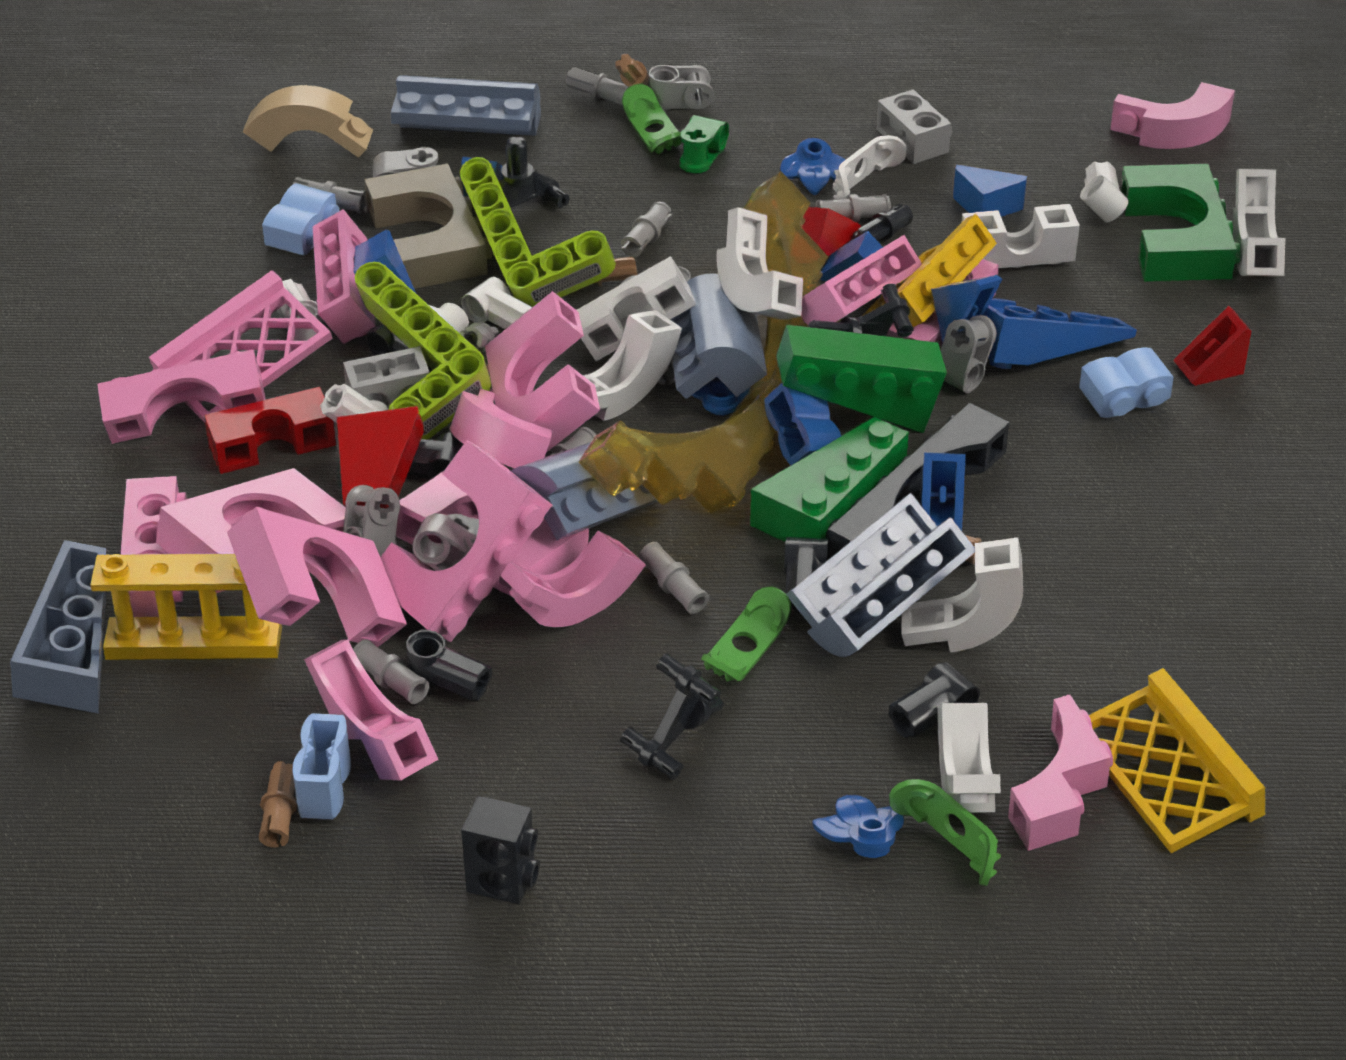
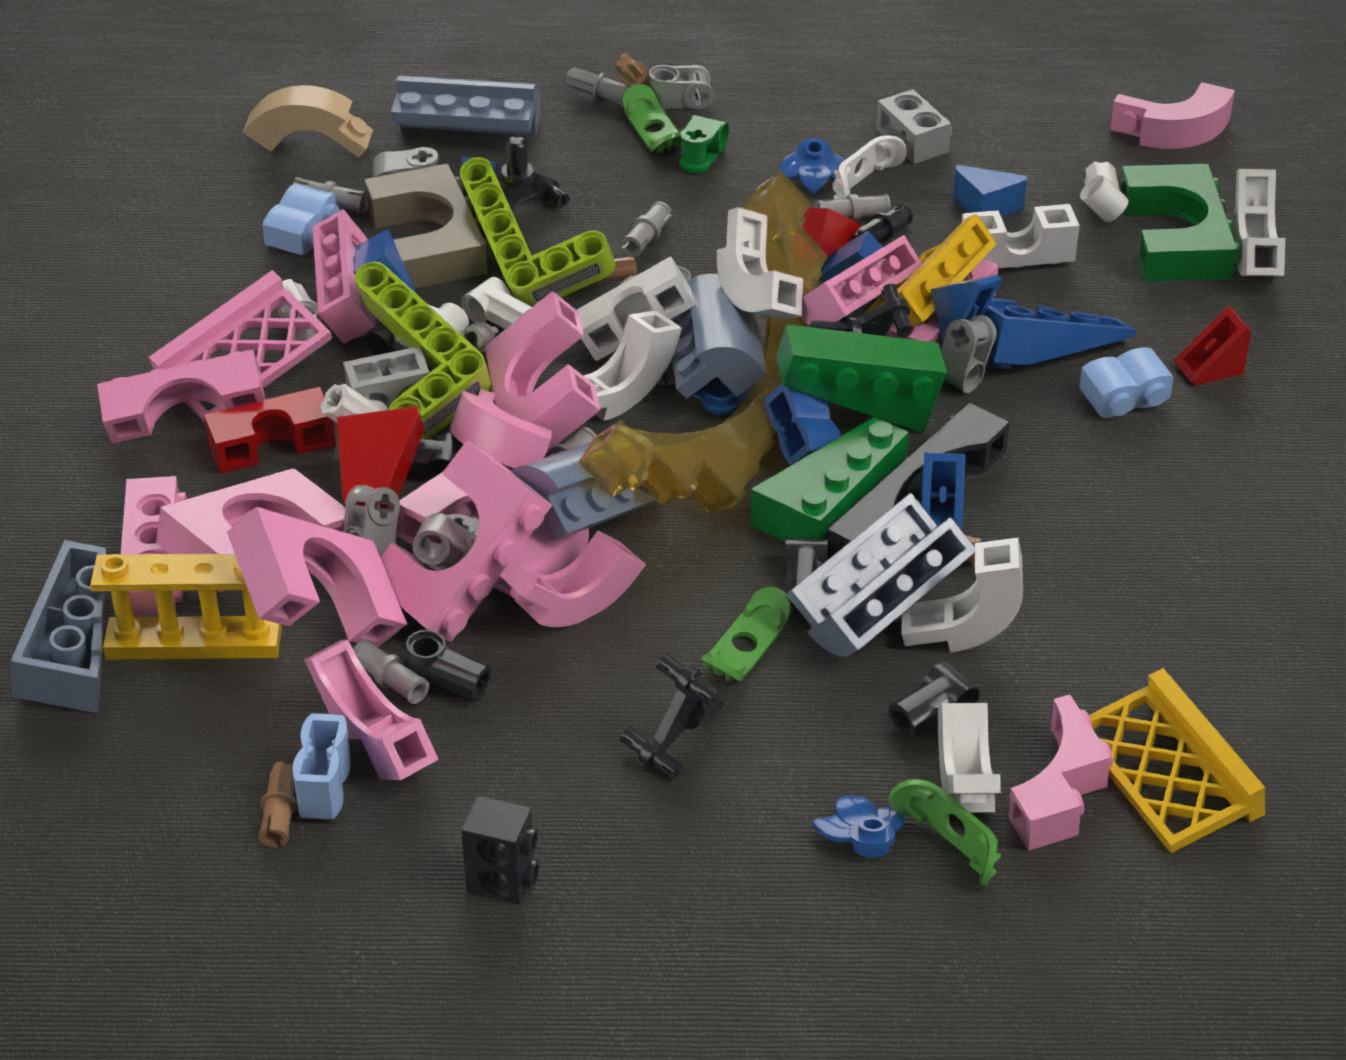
light grey pin [638,542,709,614] -> none

